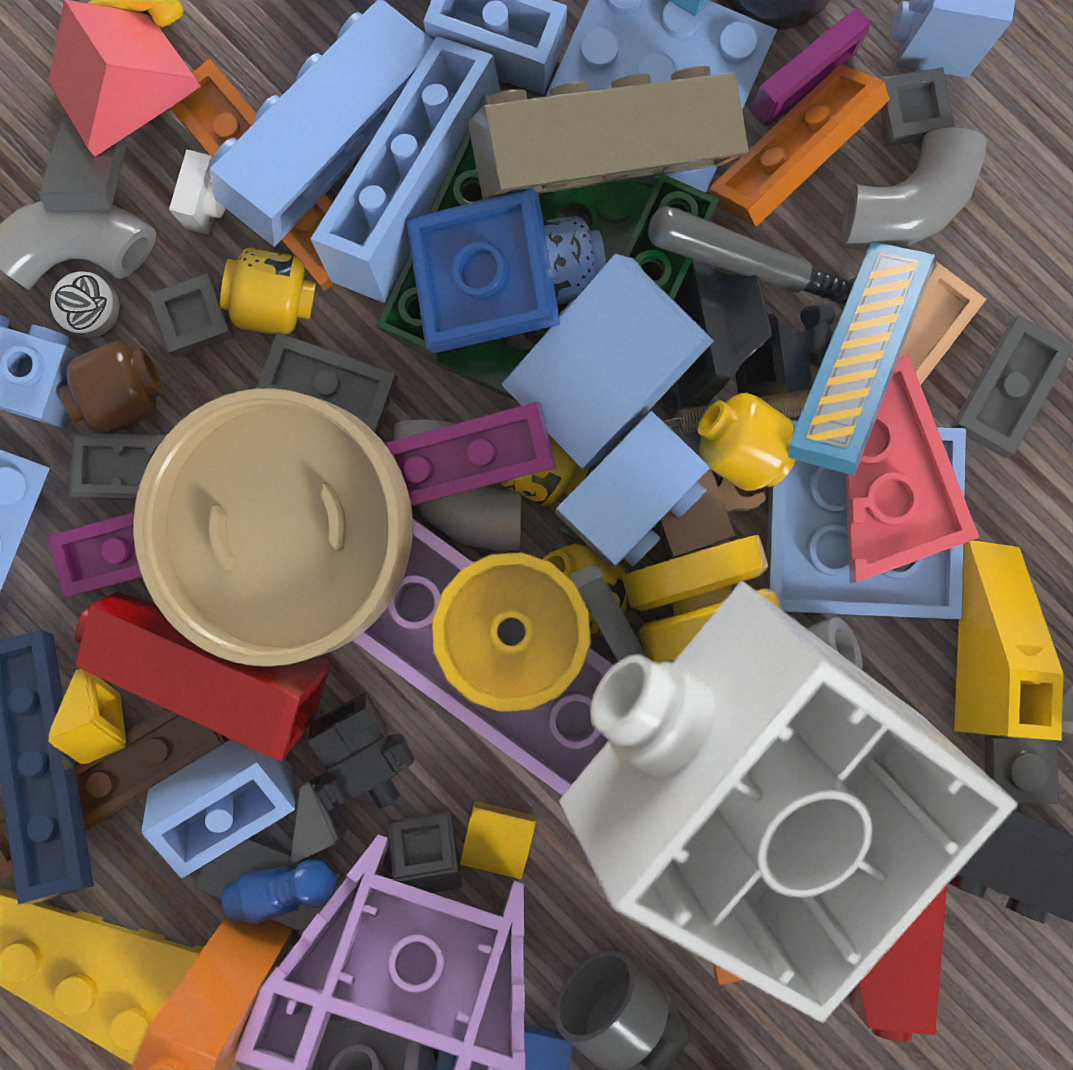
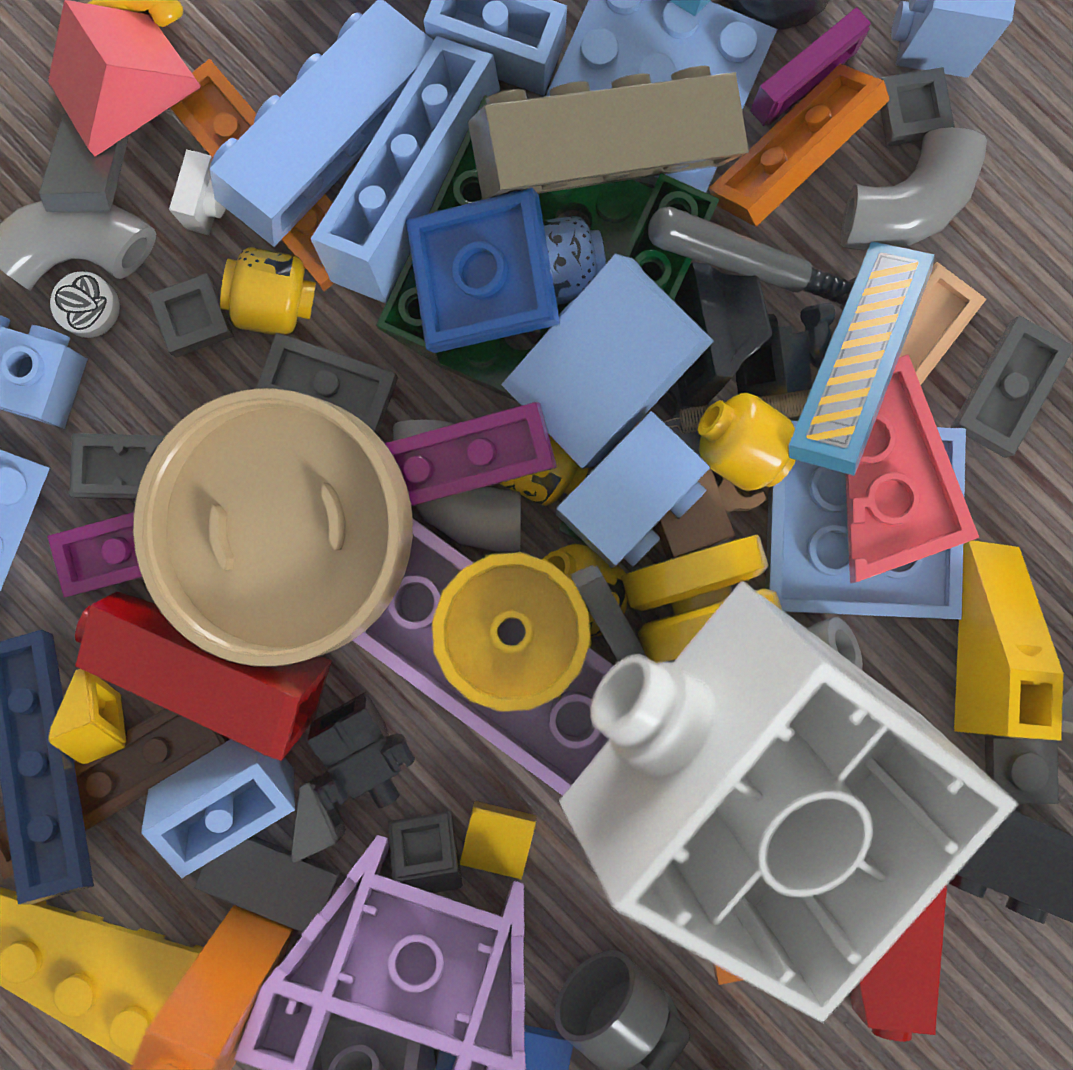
reddish brown head [59,340,164,434] -> none
blue arm [222,858,337,925] -> none

